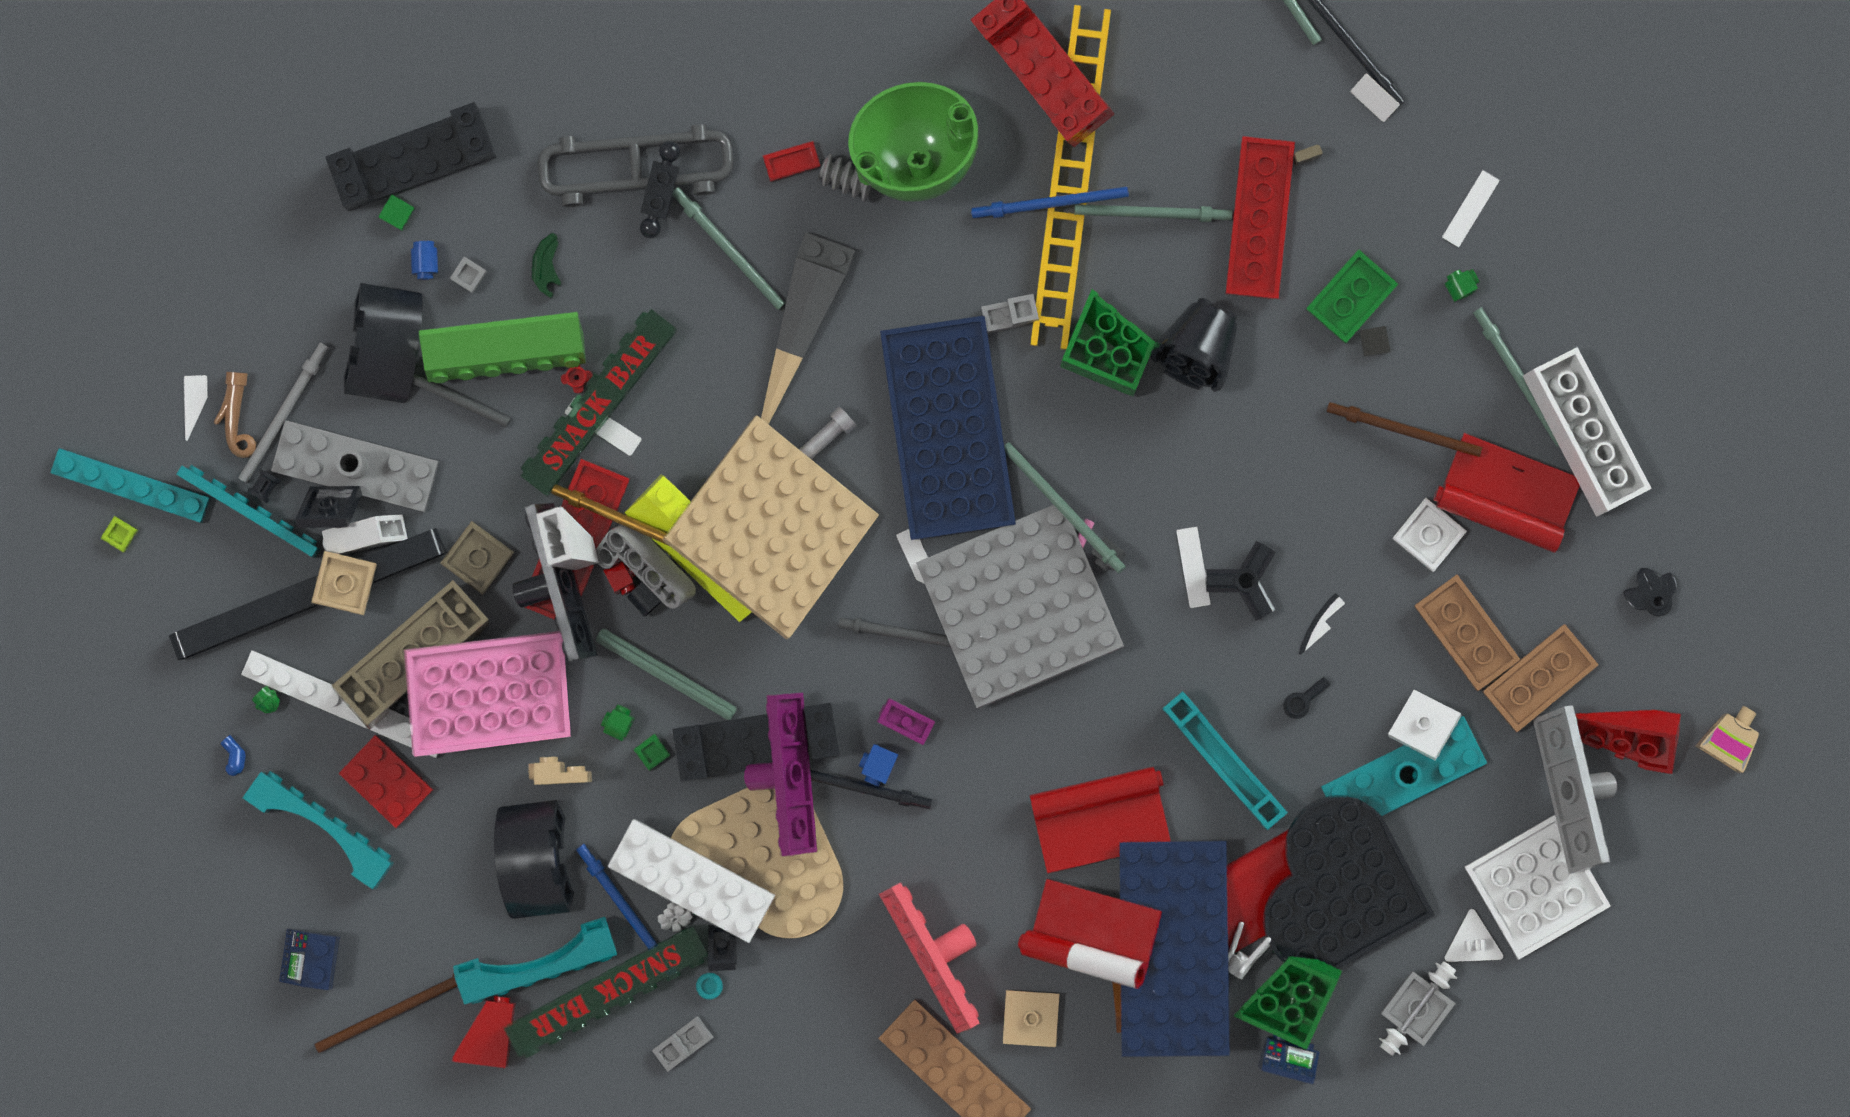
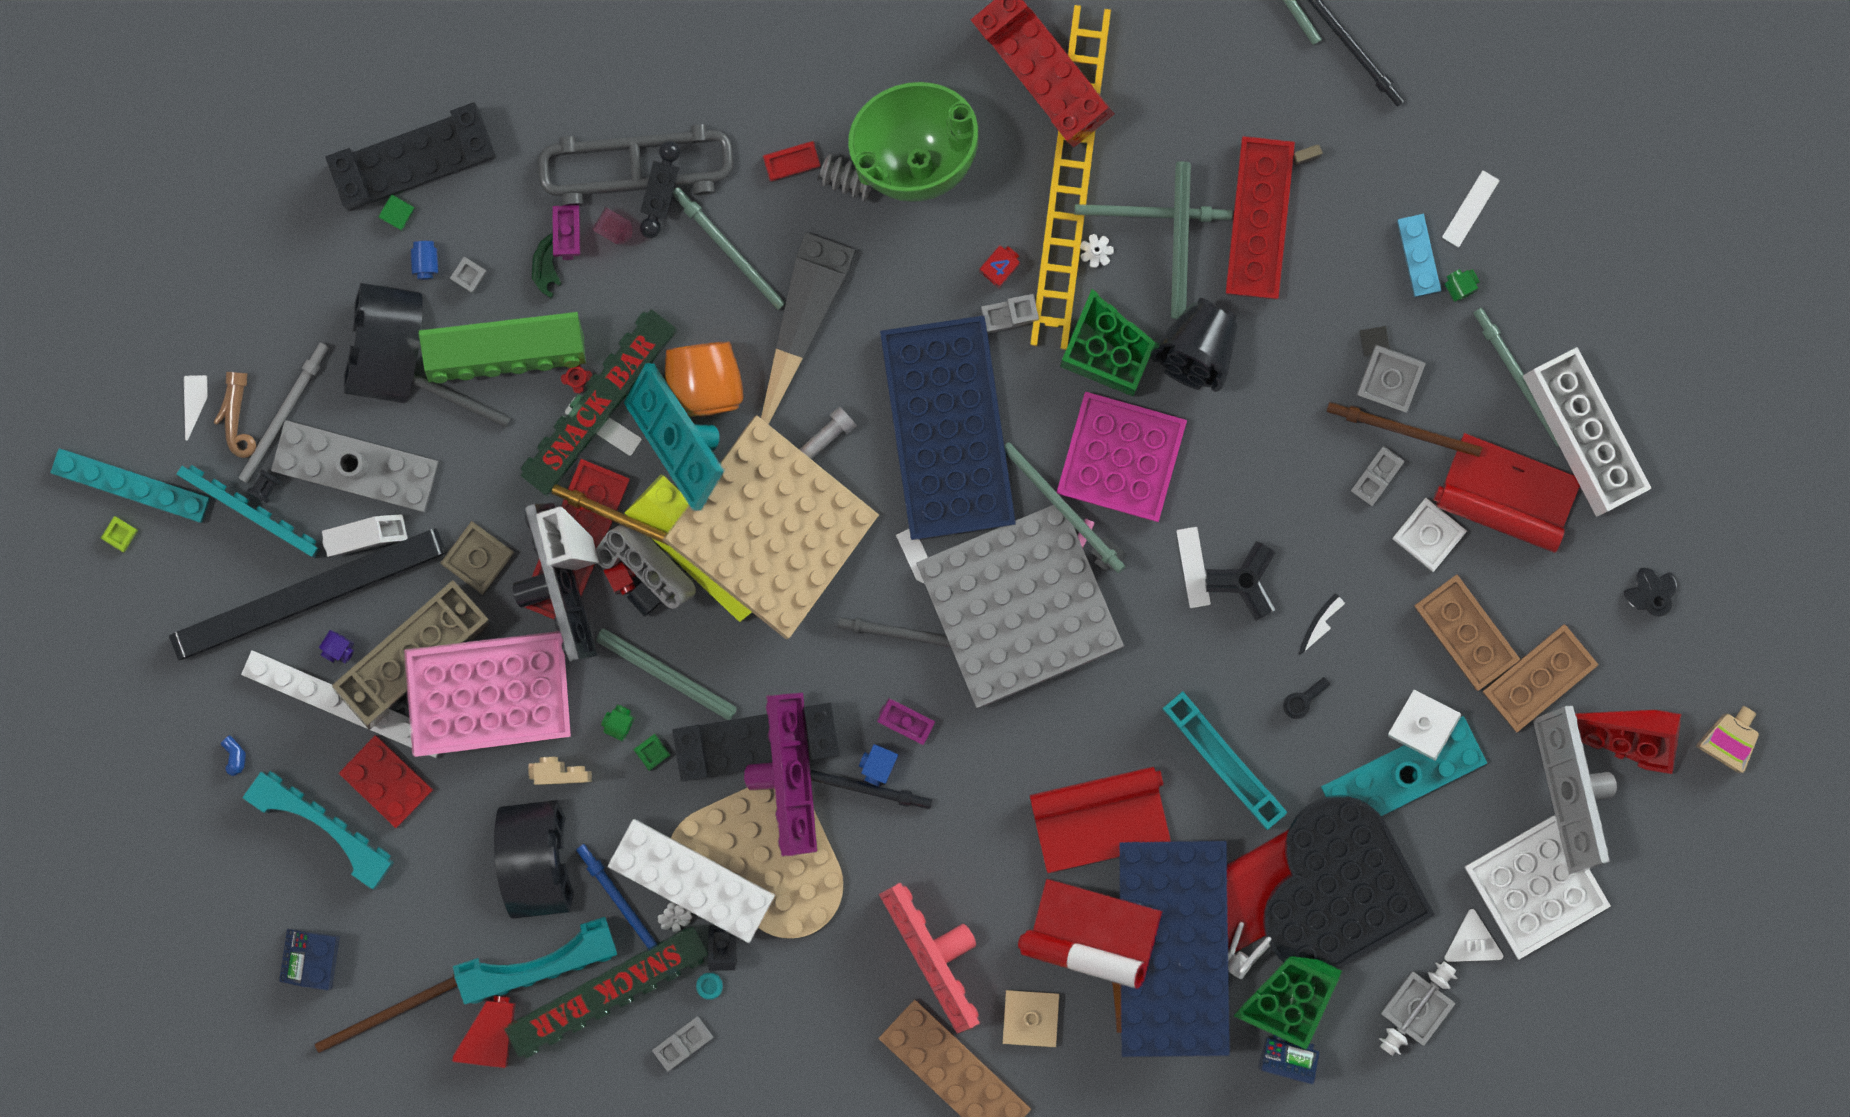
green plate [252,686,280,713] -> none
black plate [295,486,362,528] -> none
tan plate [311,551,377,615] -> none
blue bar [971,187,1129,218] -> none
green plate [1306,249,1398,344] -> none
white sticker [1350,74,1400,122] -> none
none -> dark purple plate [319,629,355,664]
none -> magenta plate [553,205,580,260]
none -> clear pink plate [592,207,633,245]
none -> teal plate [624,363,724,511]
none -> orange piece [665,341,743,417]
none -> red brick [979,245,1020,289]
none -> dark pink plate [1057,392,1187,522]
none -> white plant [1080,234,1114,268]
none -> sand green axle [1171,161,1191,319]
none -> light grey slope [1351,446,1405,506]
none -> light grey plate [1356,344,1426,413]
none -> medium azure plate [1397,214,1441,298]

